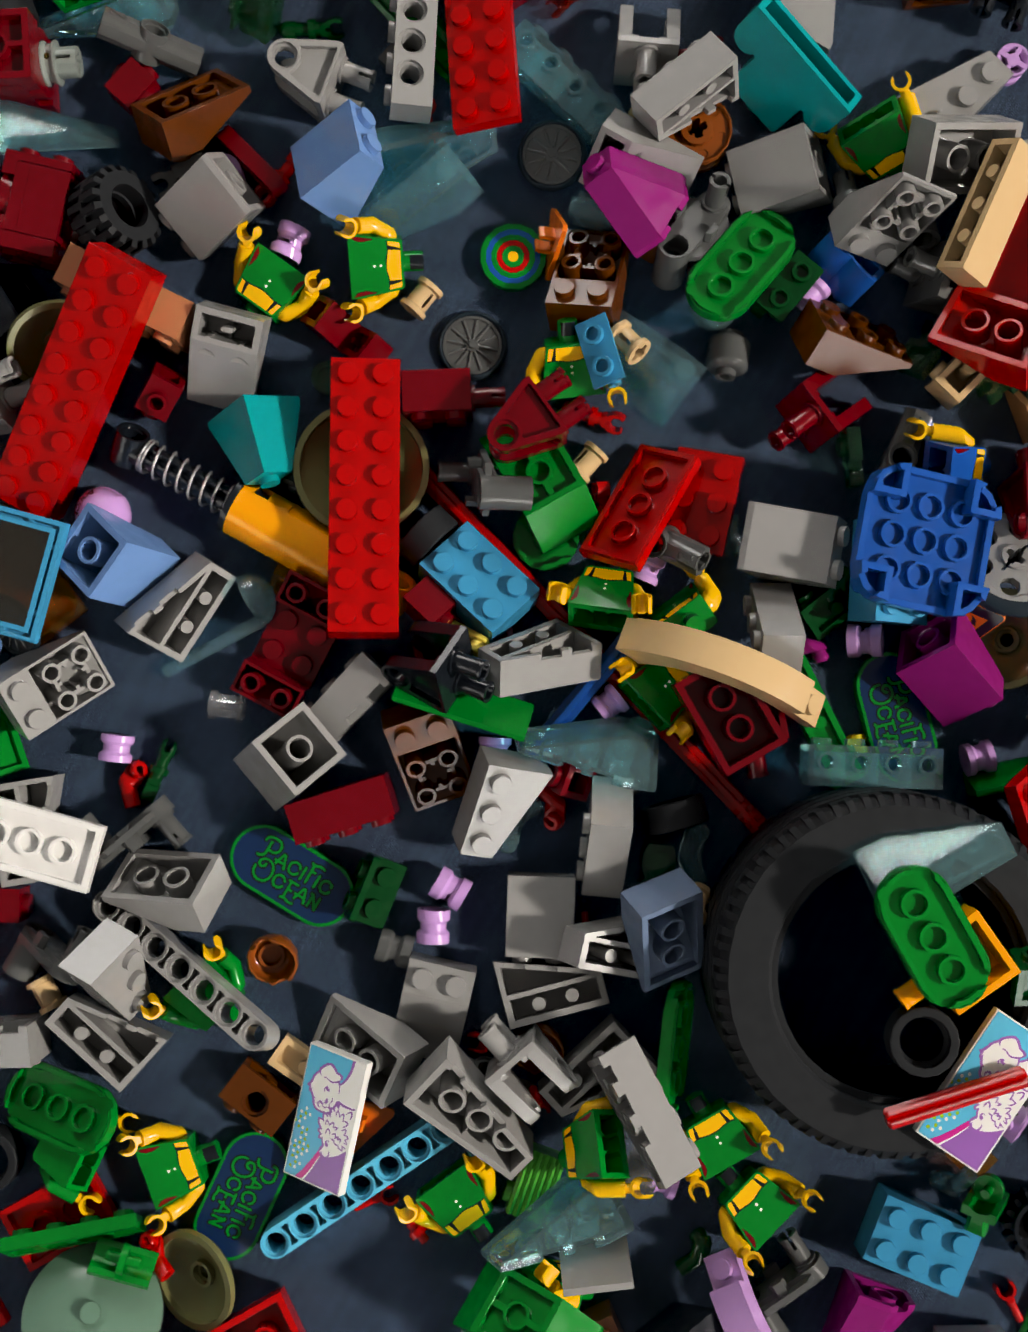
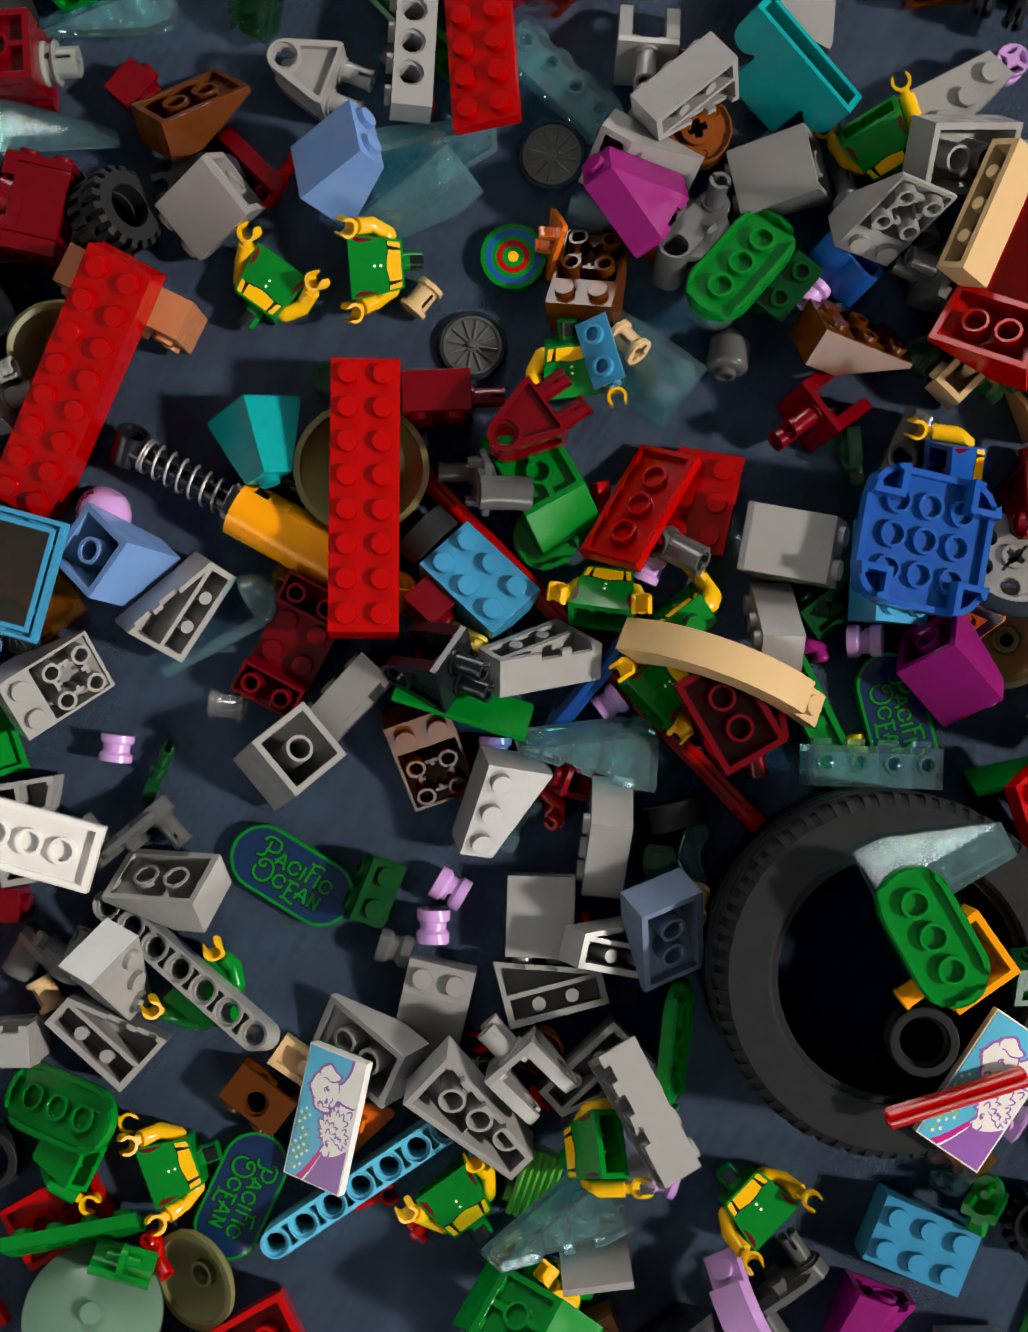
dark grey piece [96,6,204,78] -> none
red arm [118,760,148,809] -> none
dark red brick [134,361,187,423] -> none
light grey slope [187,300,272,409] -> none
dark orange hair [246,933,299,986] -> none
lavender wheel [269,219,312,266] -> none
dark green piece [279,16,345,40] -> none
dark red brick [284,771,400,848] -> none
dark red brick [300,294,394,358] -> none
red piece [561,401,626,435] -> none
tan bush [573,440,609,485] -> none
dark green arm [675,1227,713,1277] -> none
torso [682,1090,784,1203] -> none
lavender wheel [959,739,997,777] -> none
red hand [992,1277,1024,1323] -> none

